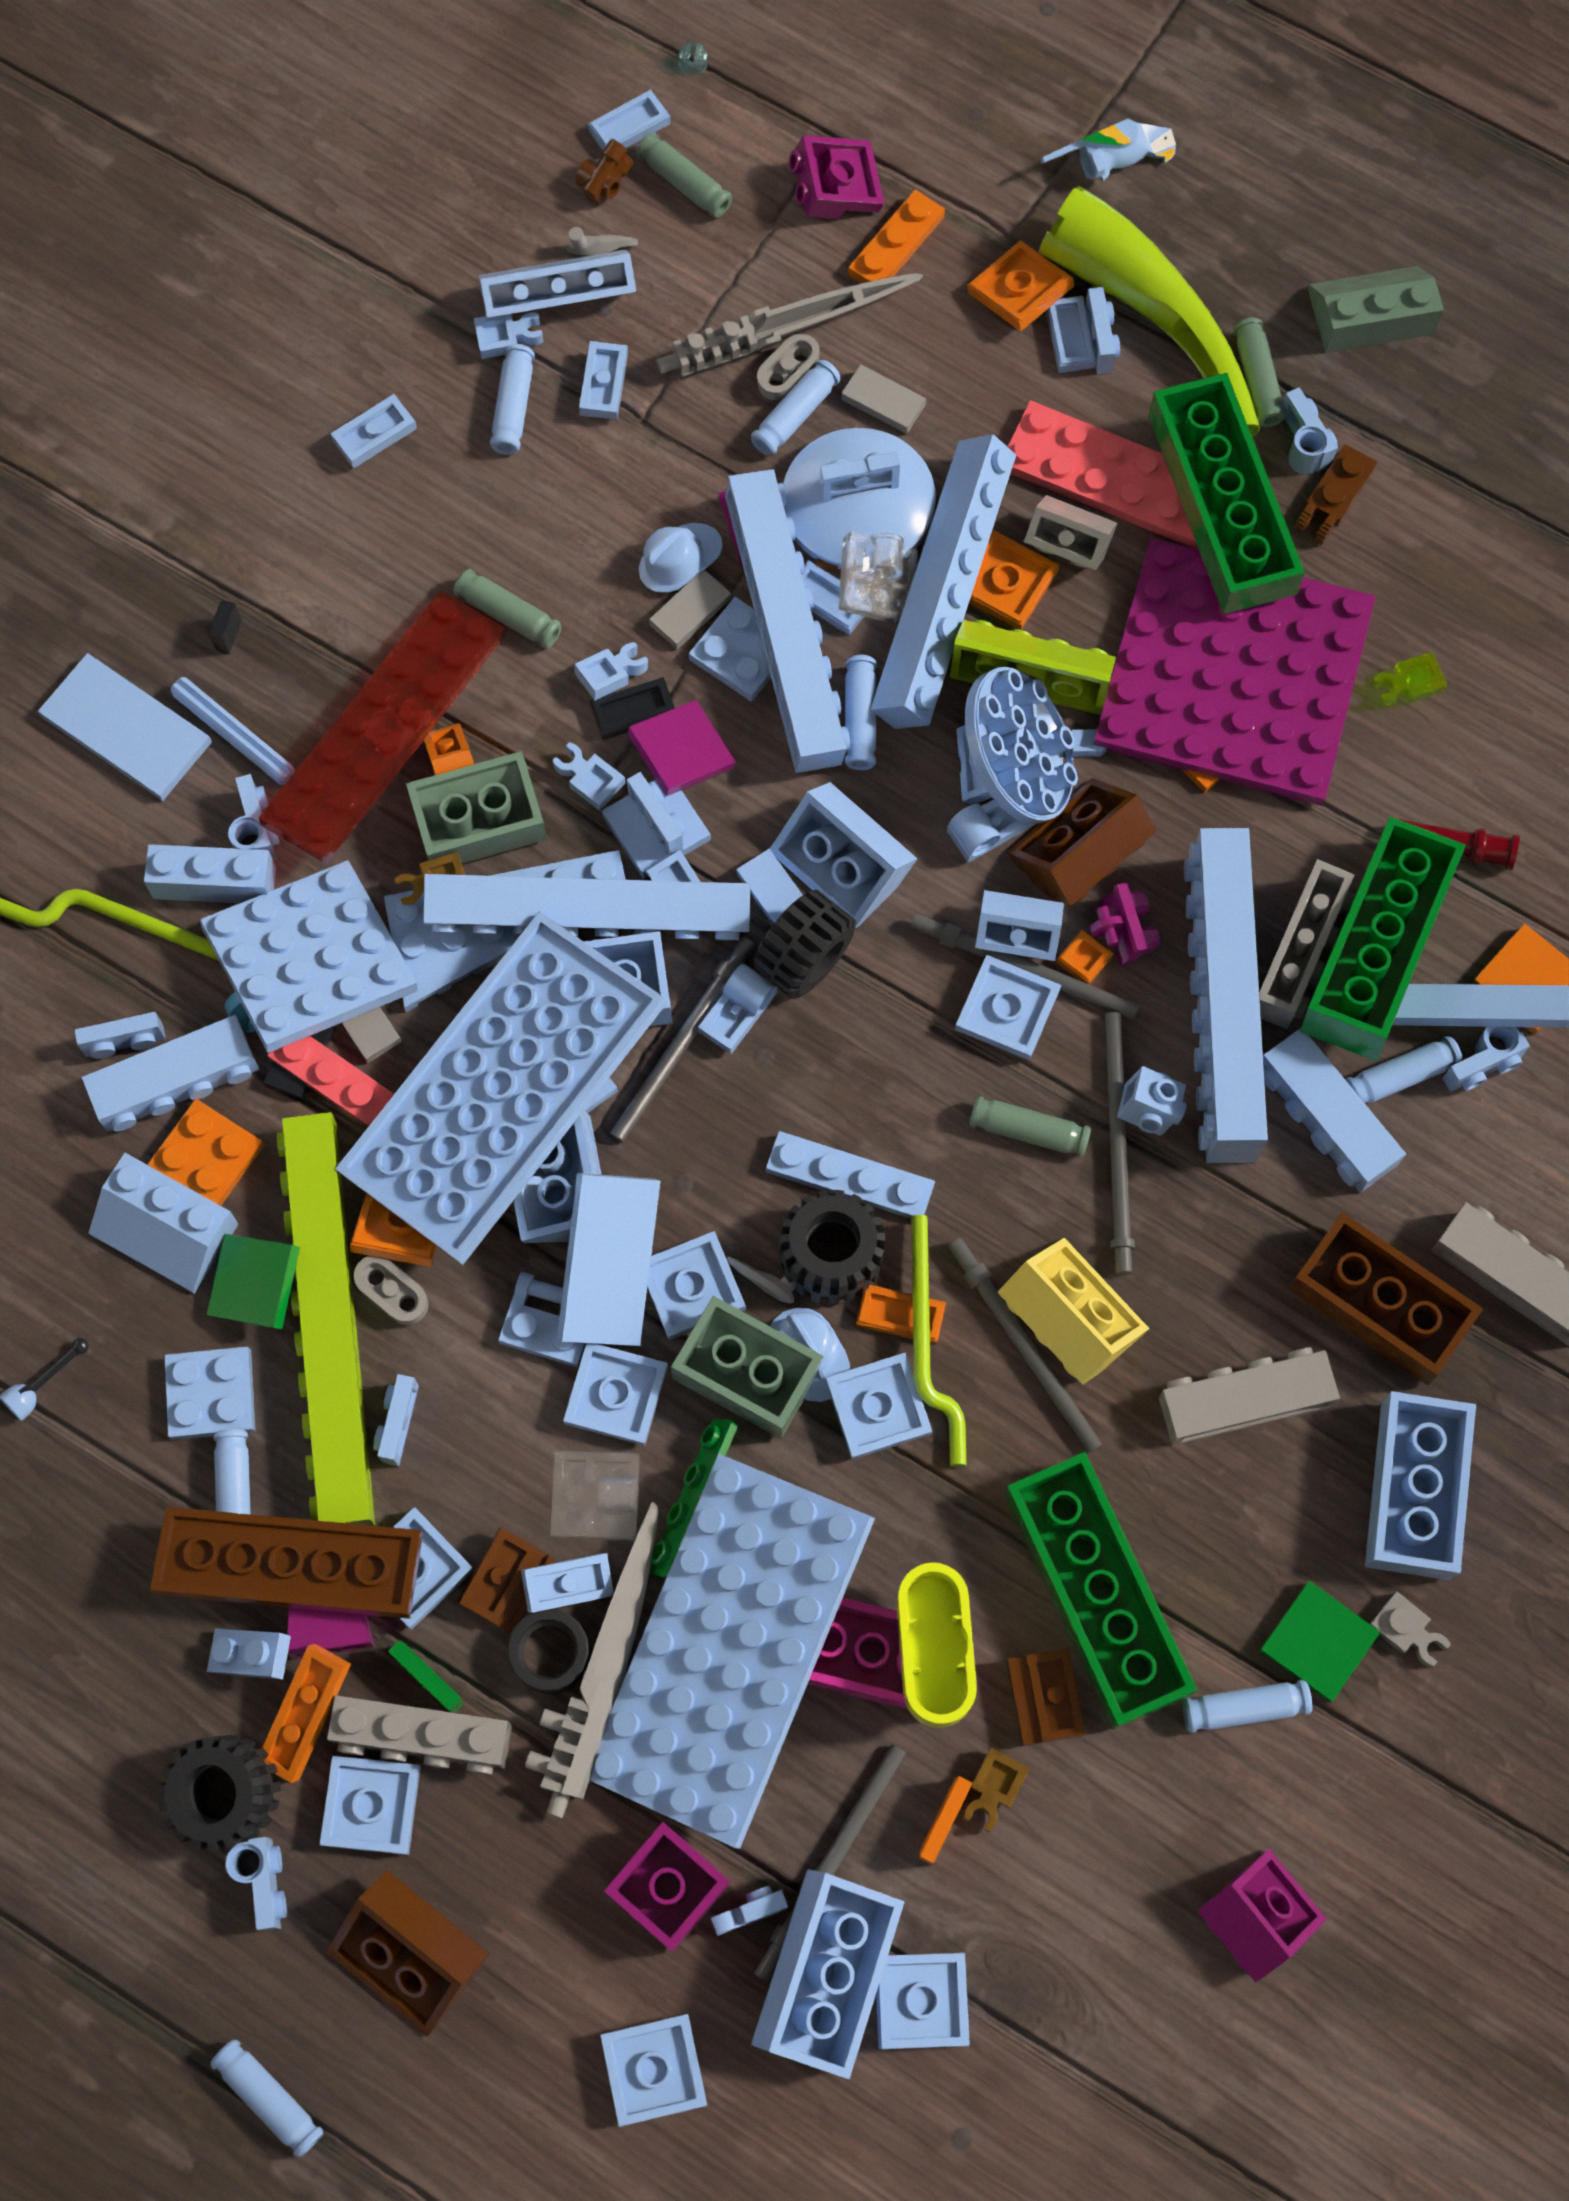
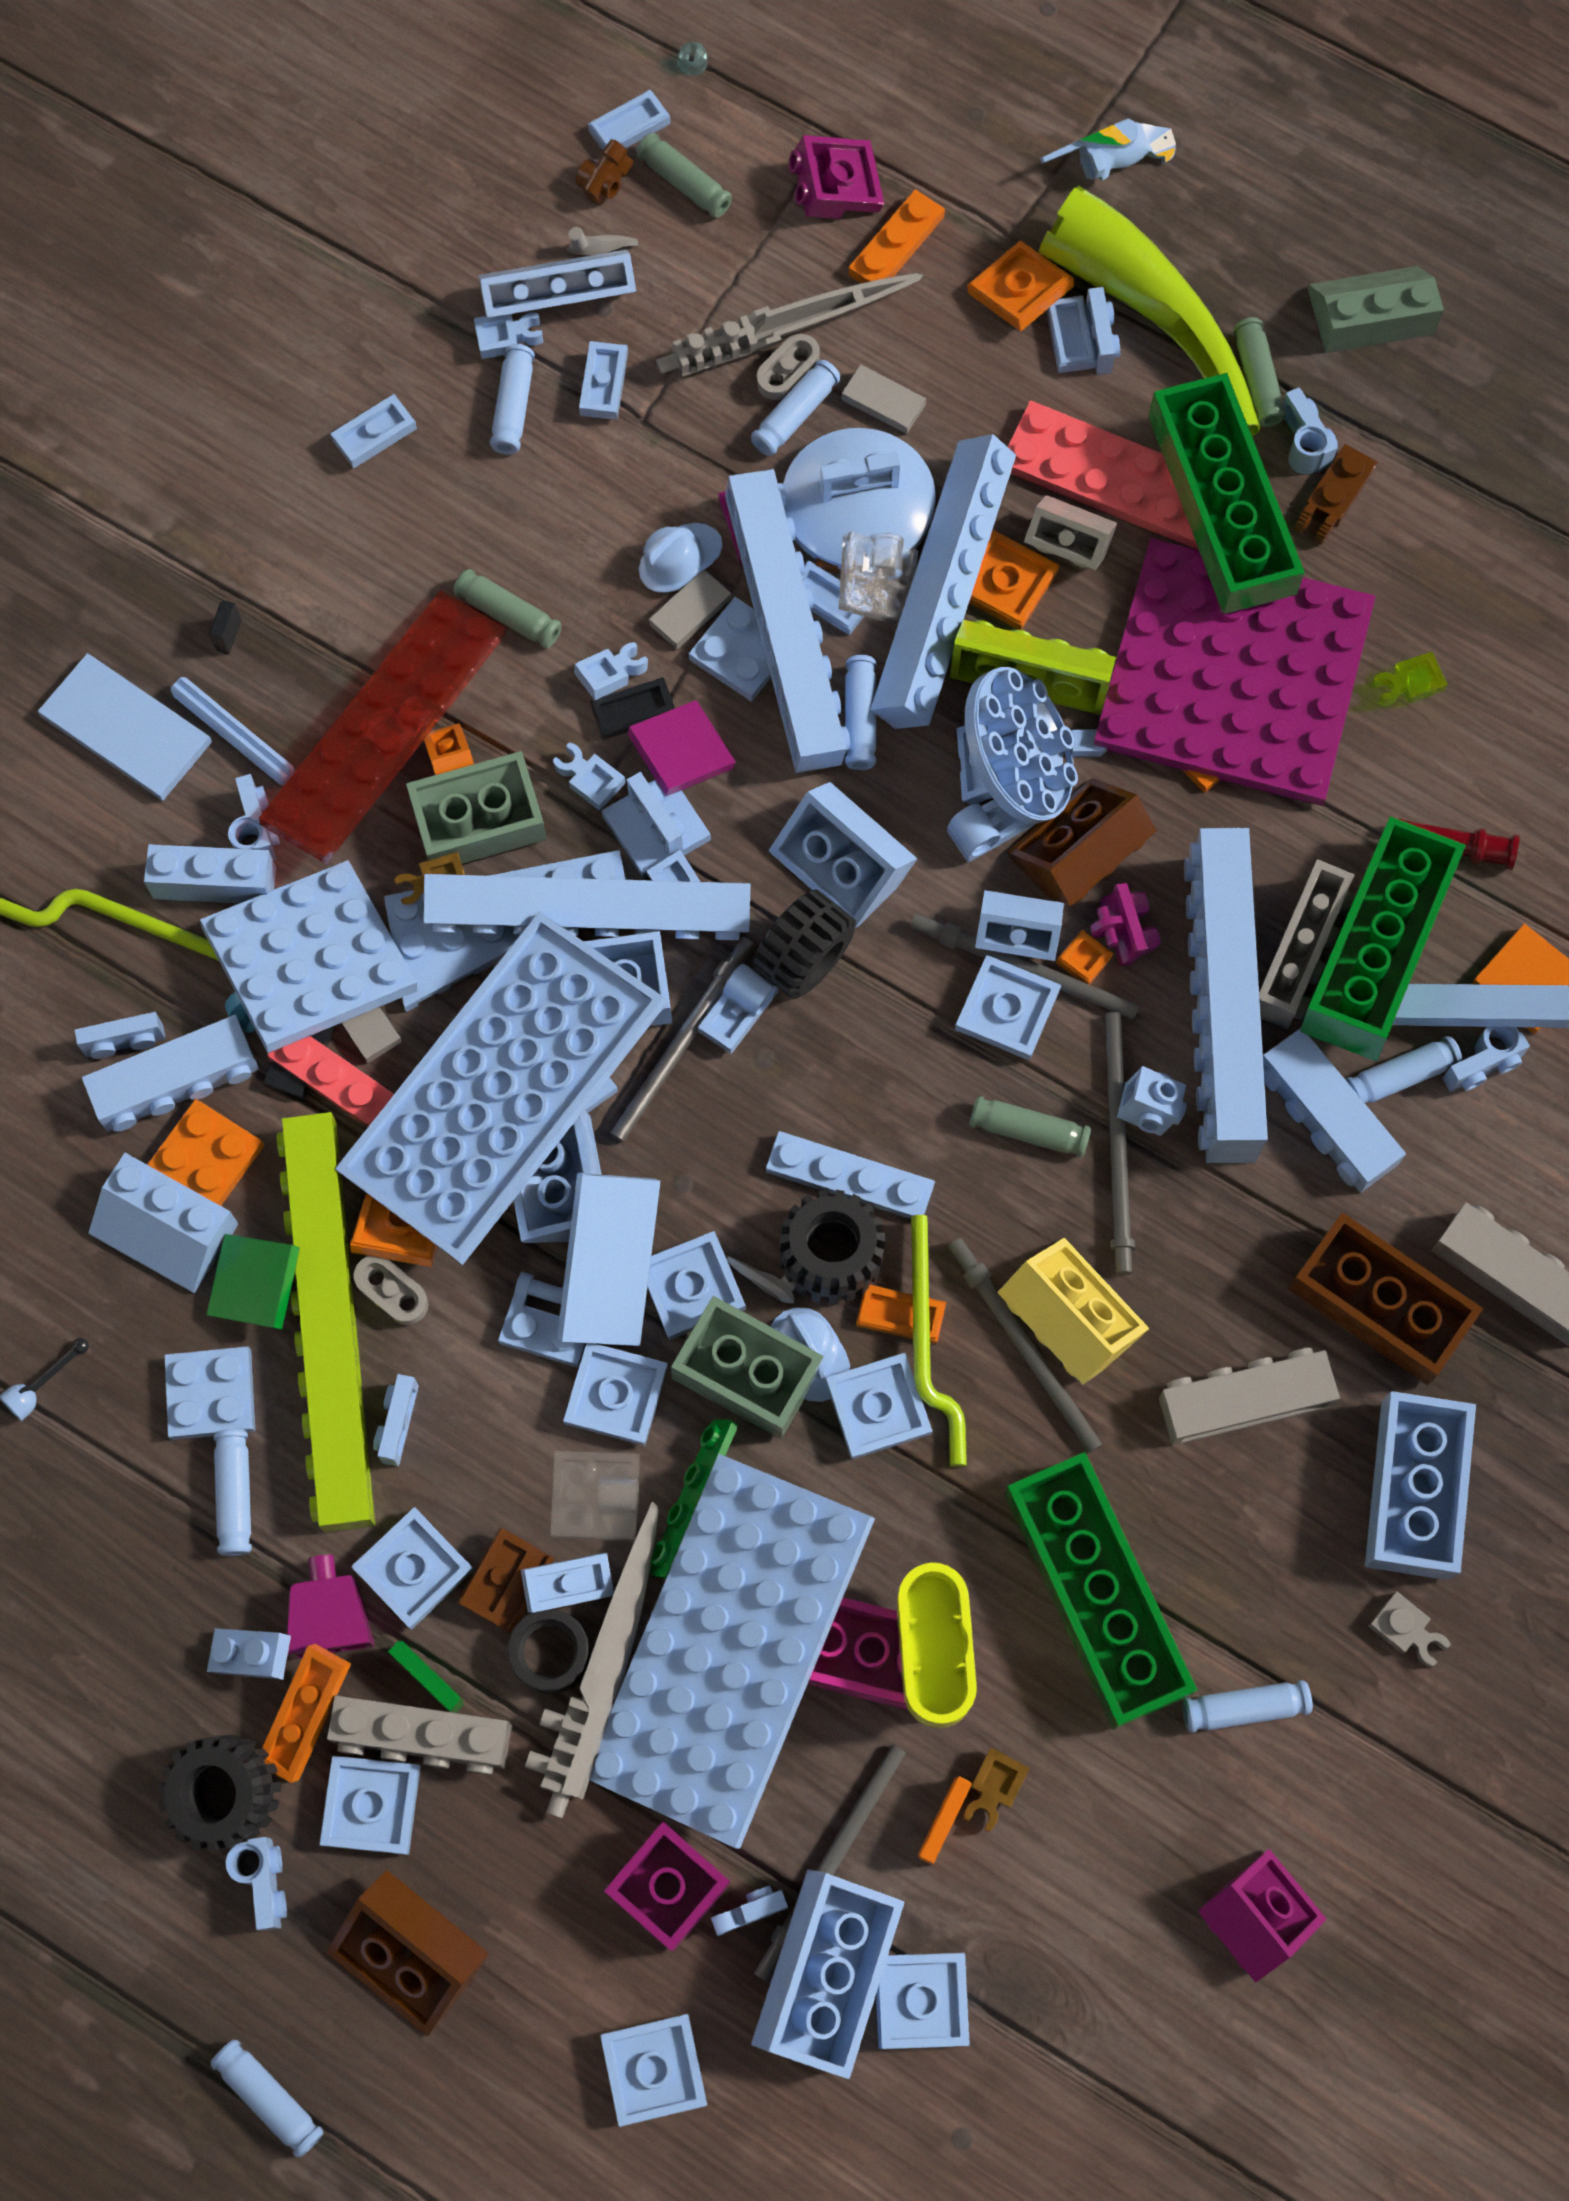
reddish brown plate [150,1507,423,1619] -> none
light blue tile [736,849,802,925] -> none
reddish brown plate [1006,1648,1085,1747] -> none
green tile [1259,1580,1380,1703] -> none

